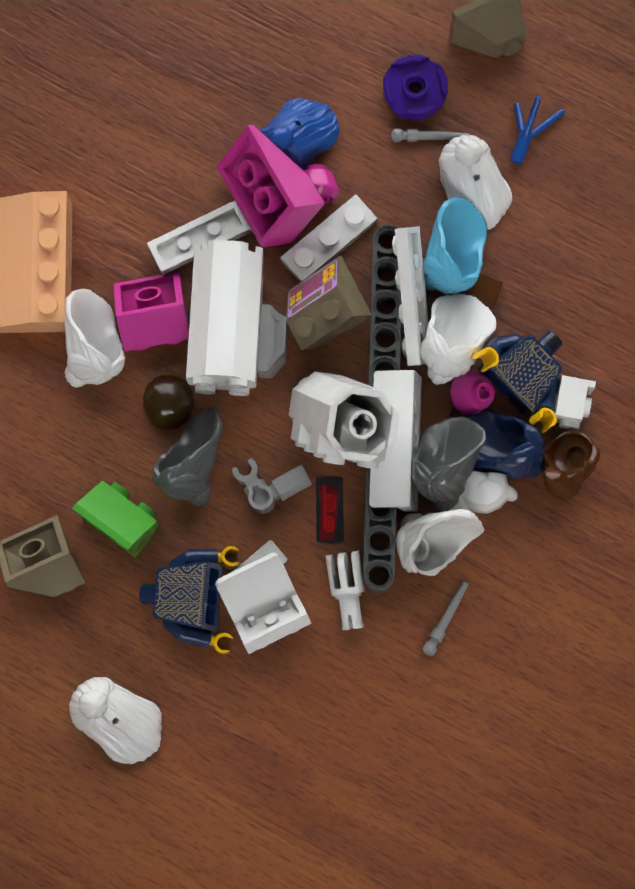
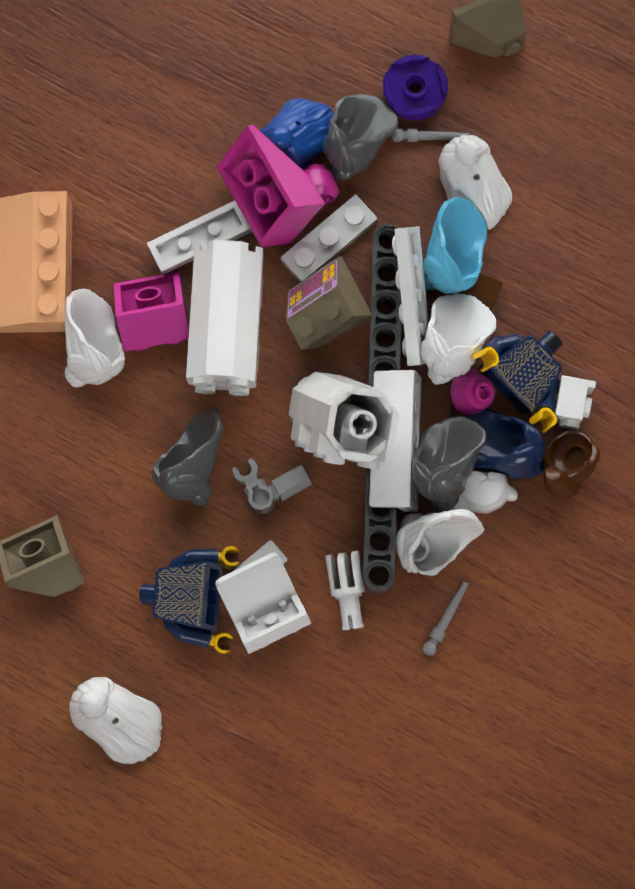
bright green slope [72,480,161,558] -> none
dark brown hair [143,375,194,430] -> none
light grey slope [257,304,288,378] -> none
sticker [316,477,344,543] -> none
blue plant [510,96,565,165] -> none
none -> dark grey hair [322,94,398,181]

